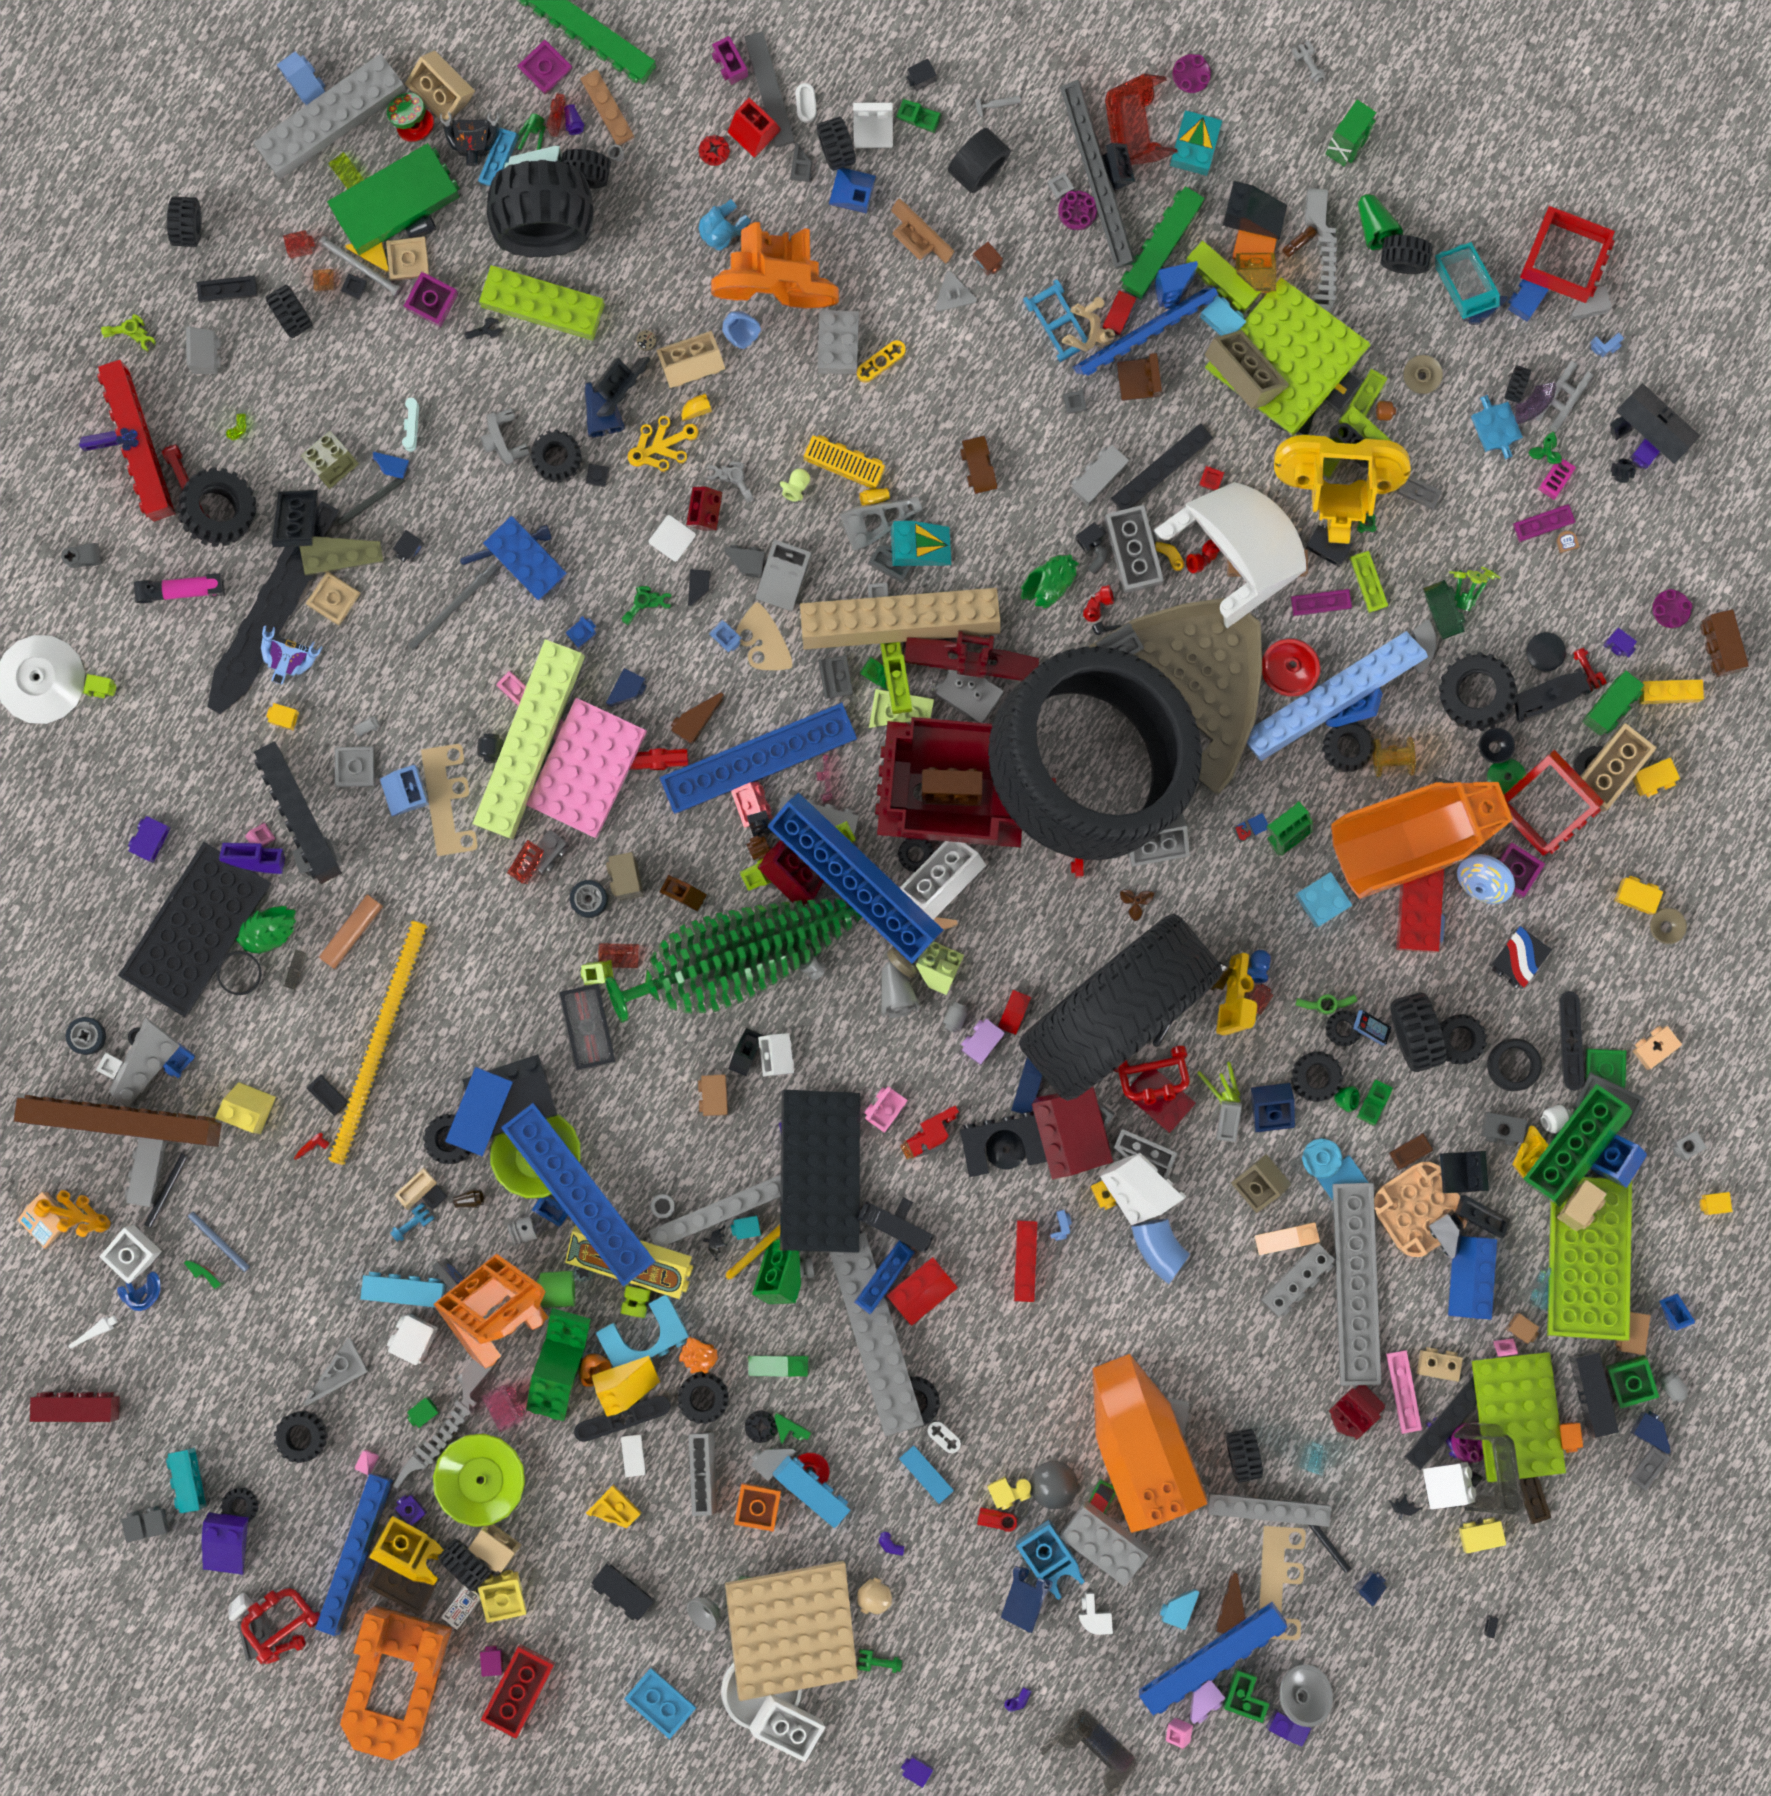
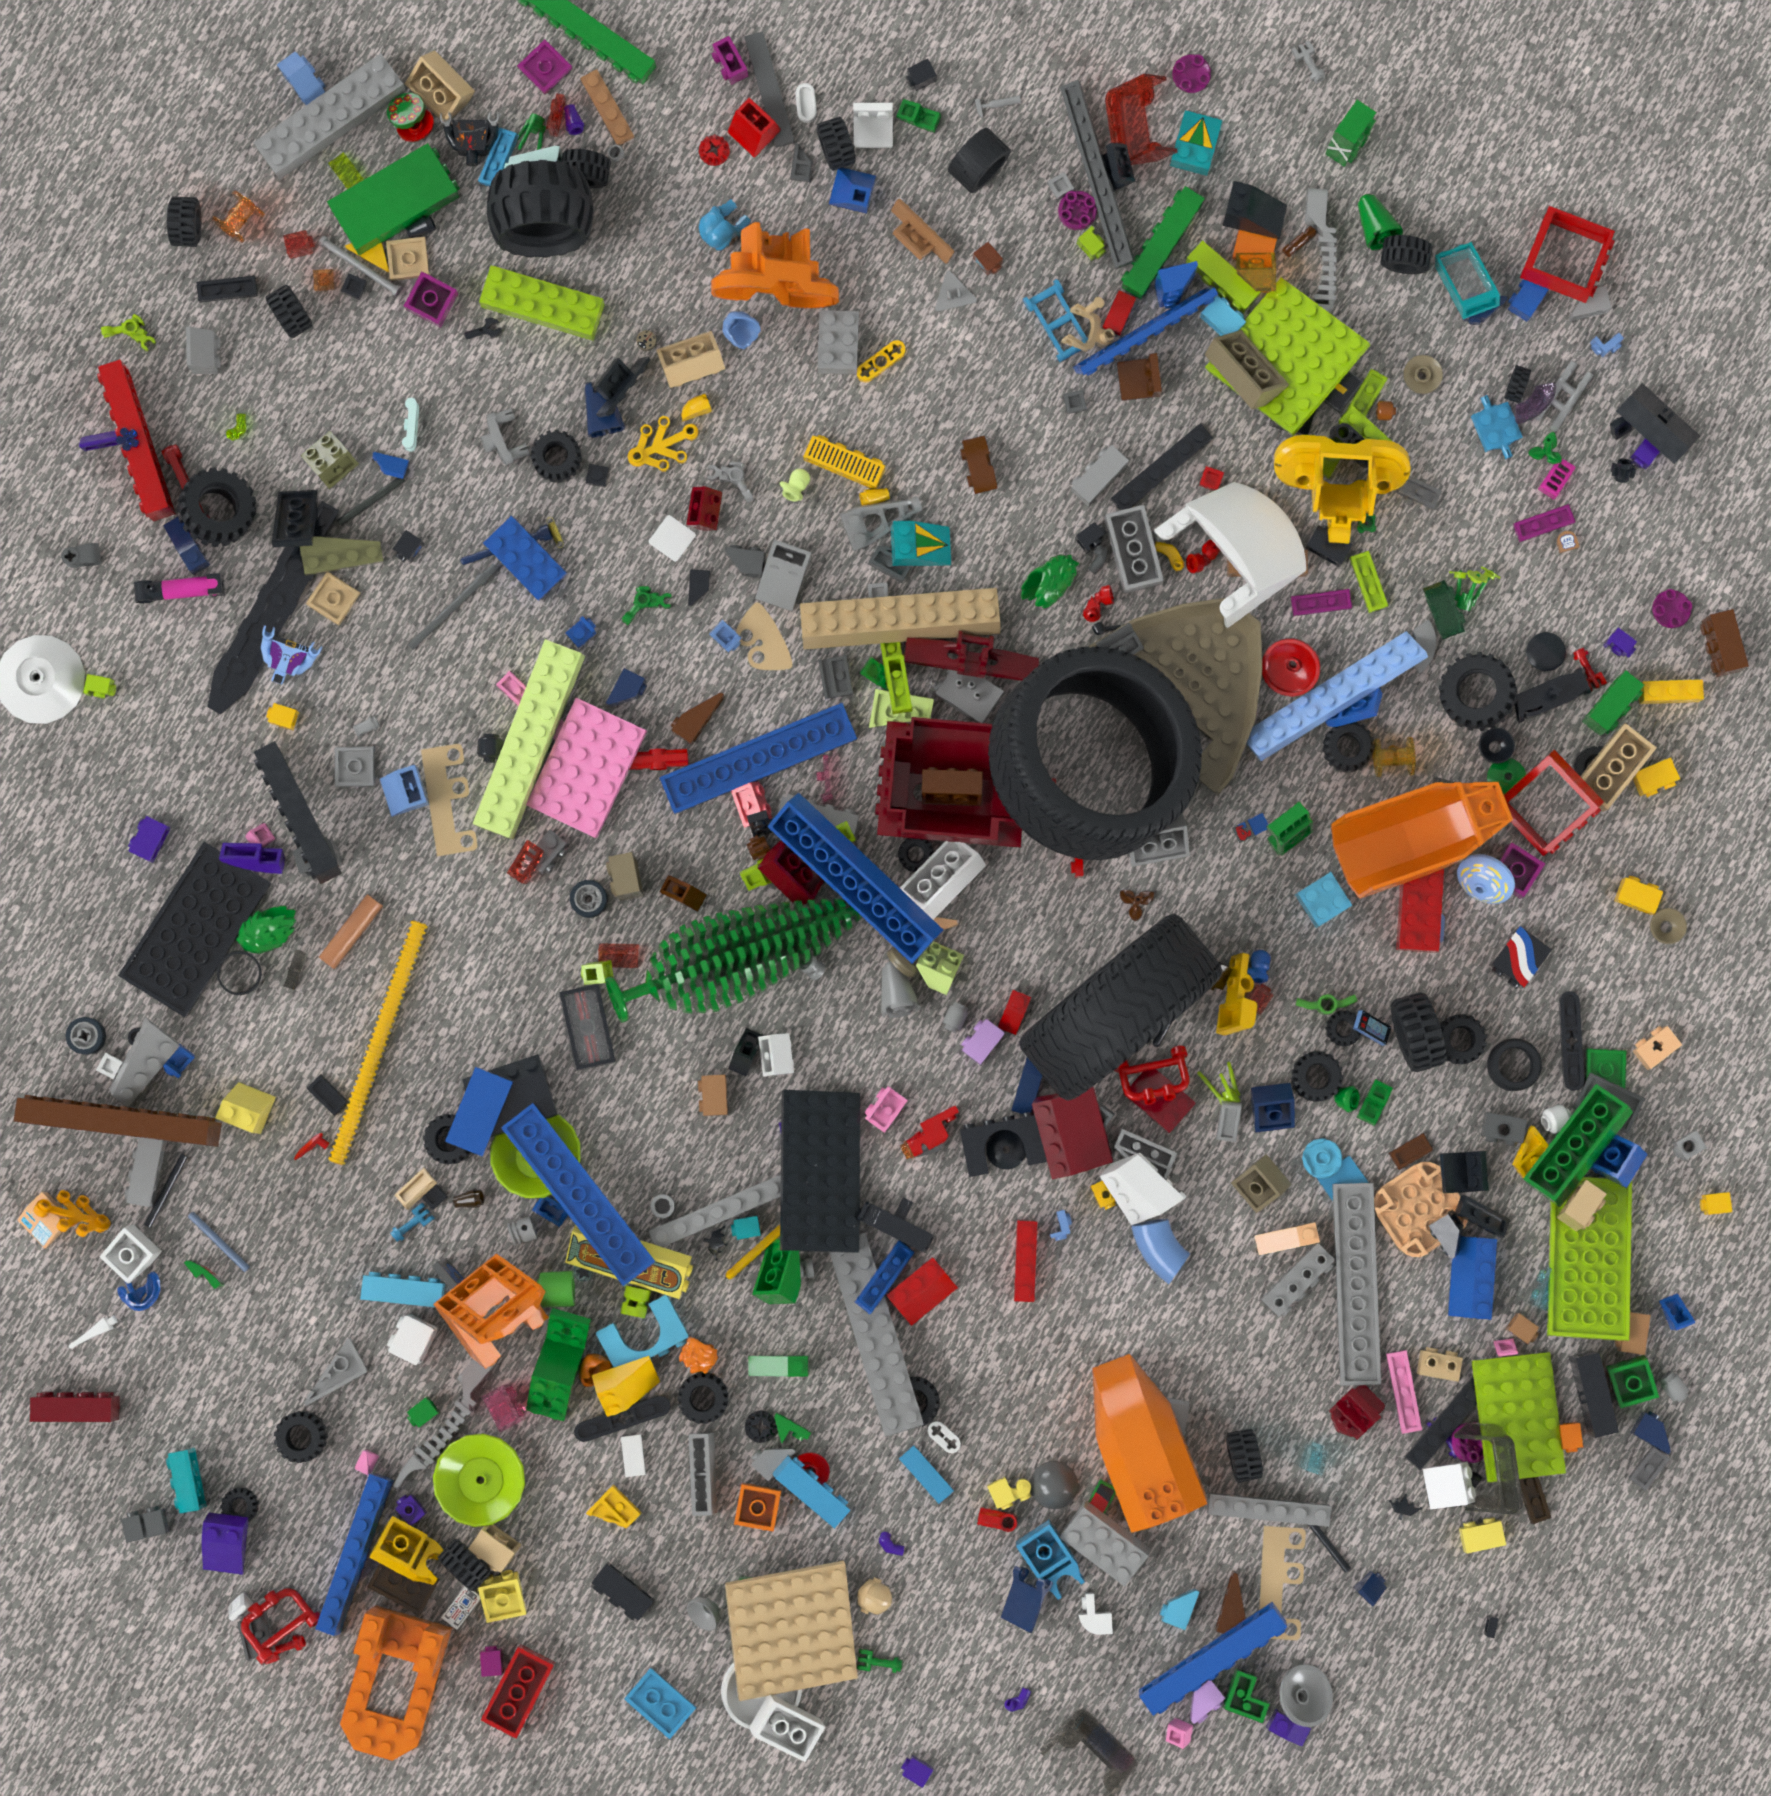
none -> dark blue slope [163,516,210,575]
none -> clear orange hose [212,190,265,243]
none -> light yellow piece [547,517,563,548]
none -> lime brick [1076,226,1107,261]

